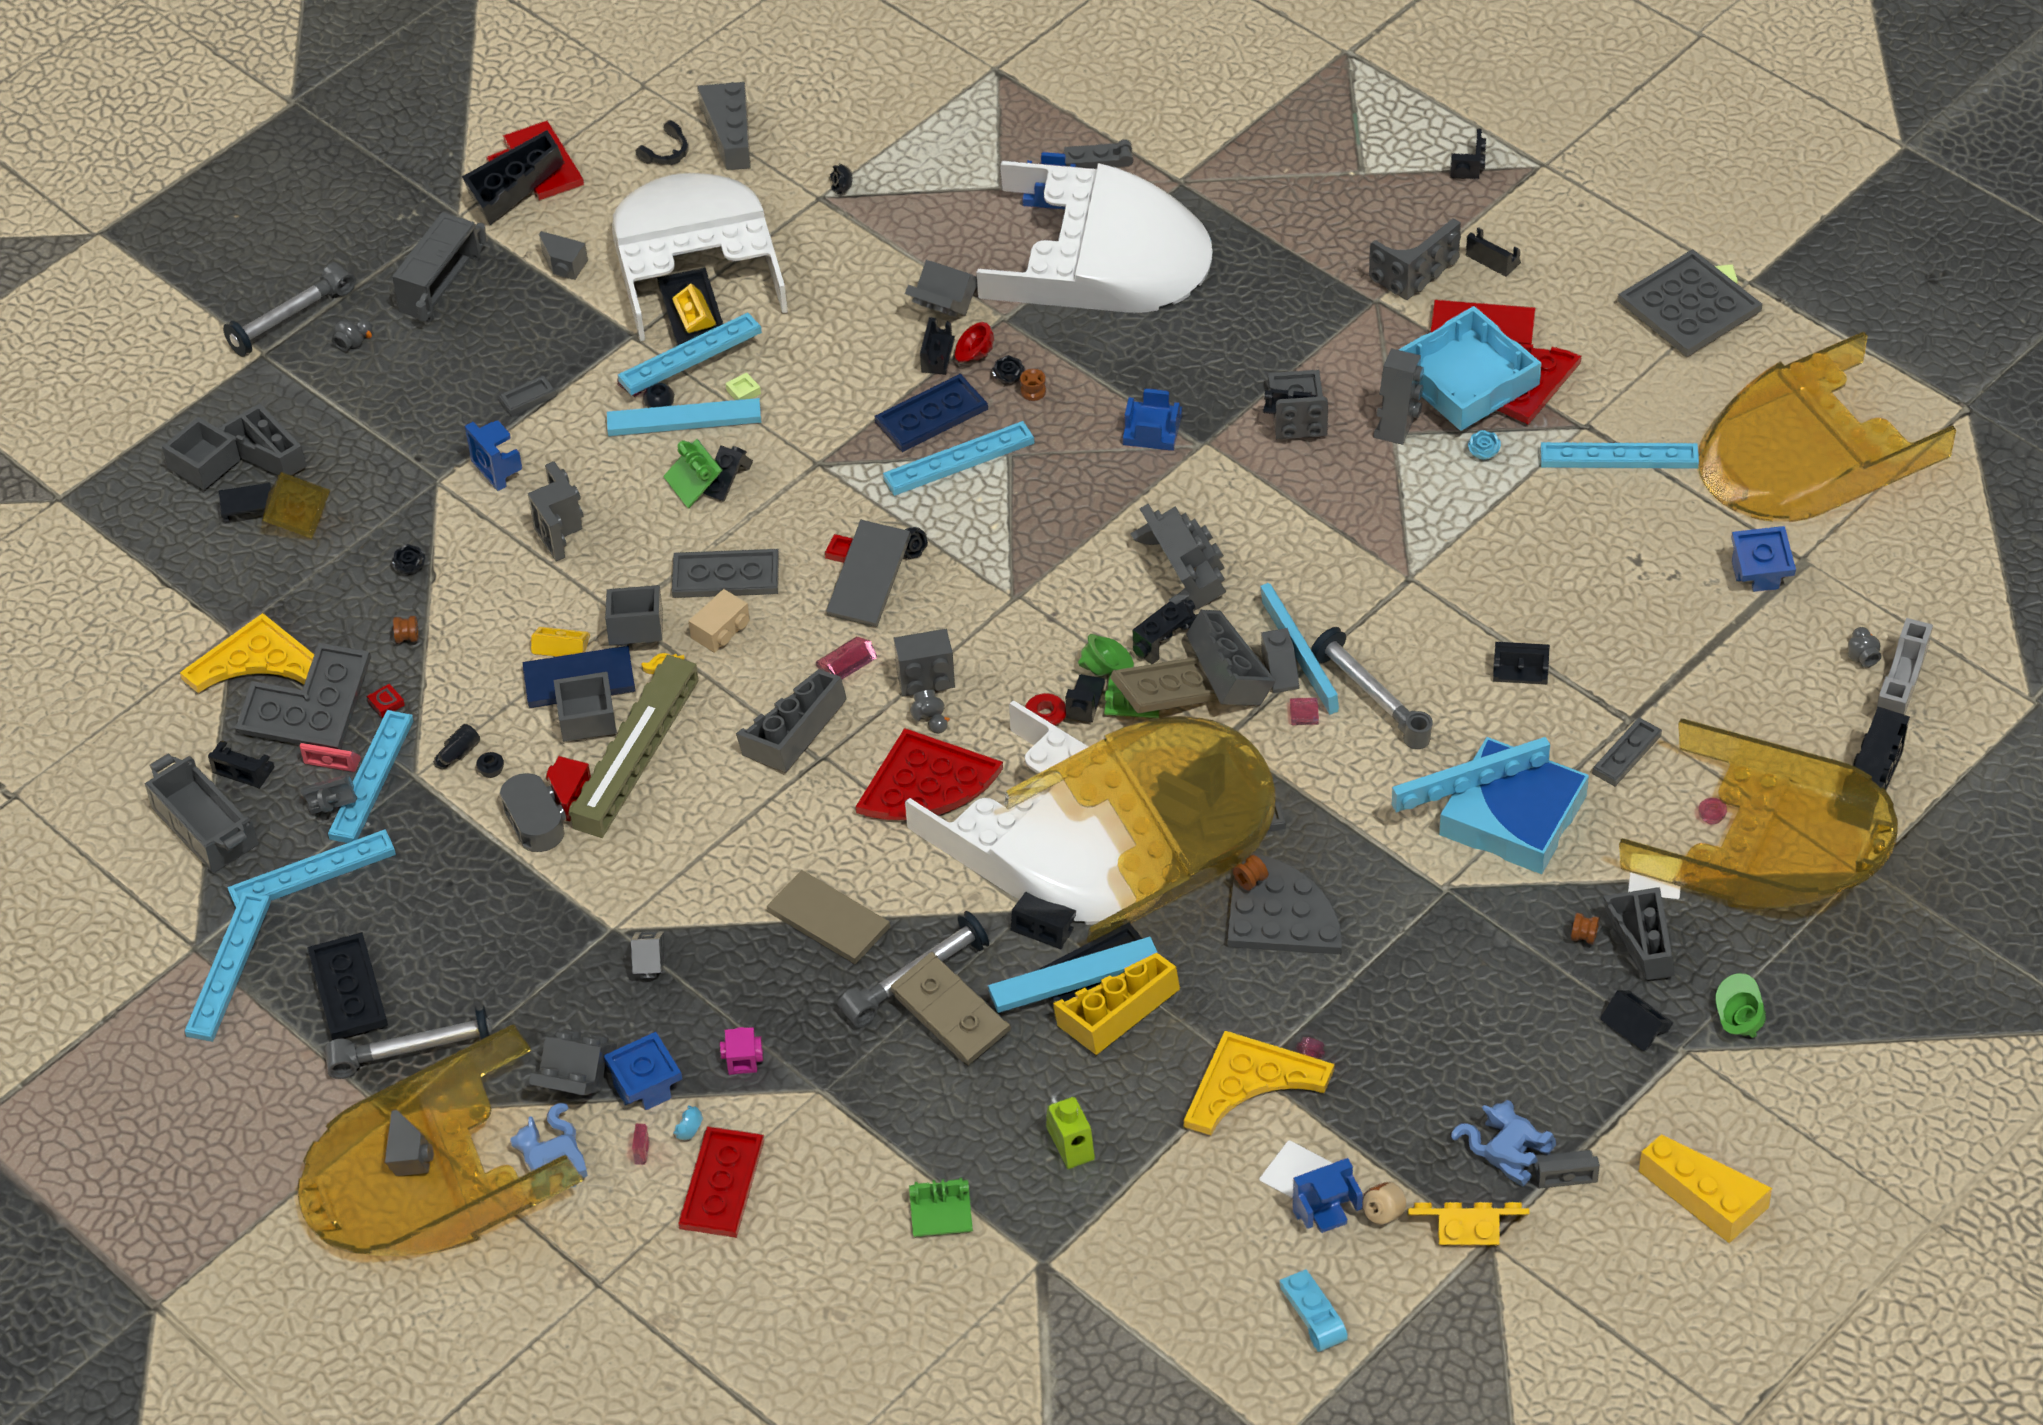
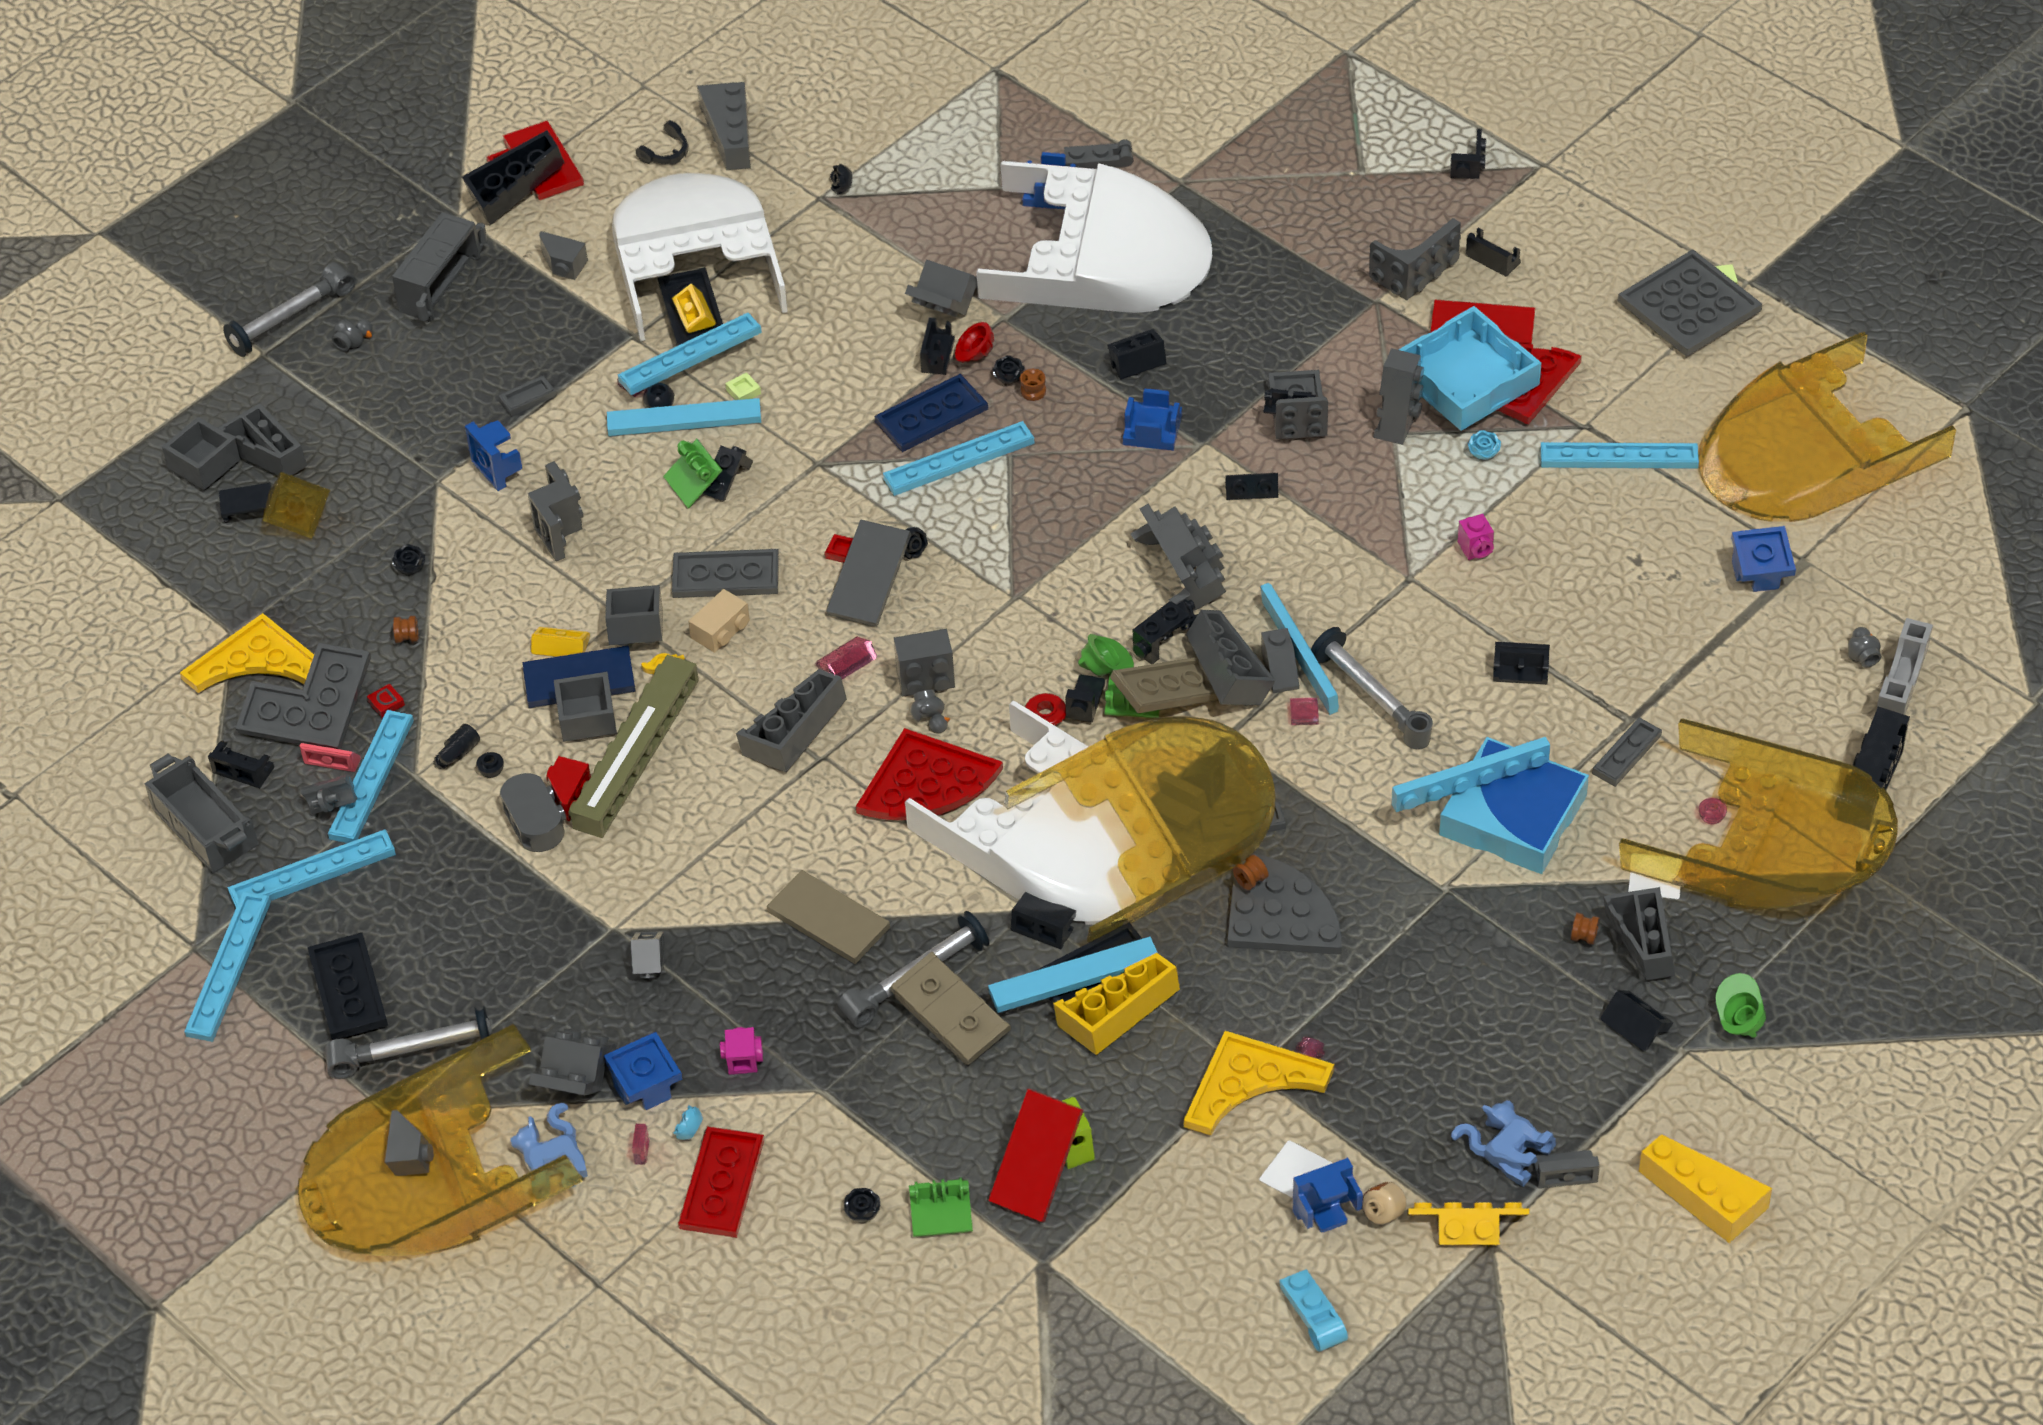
none -> black plate [844,1188,880,1222]
none -> red tile [988,1089,1084,1222]
none -> black hinge [1107,329,1167,379]
none -> black hinge [1225,473,1279,500]
none -> dark pink brick [1458,514,1494,560]

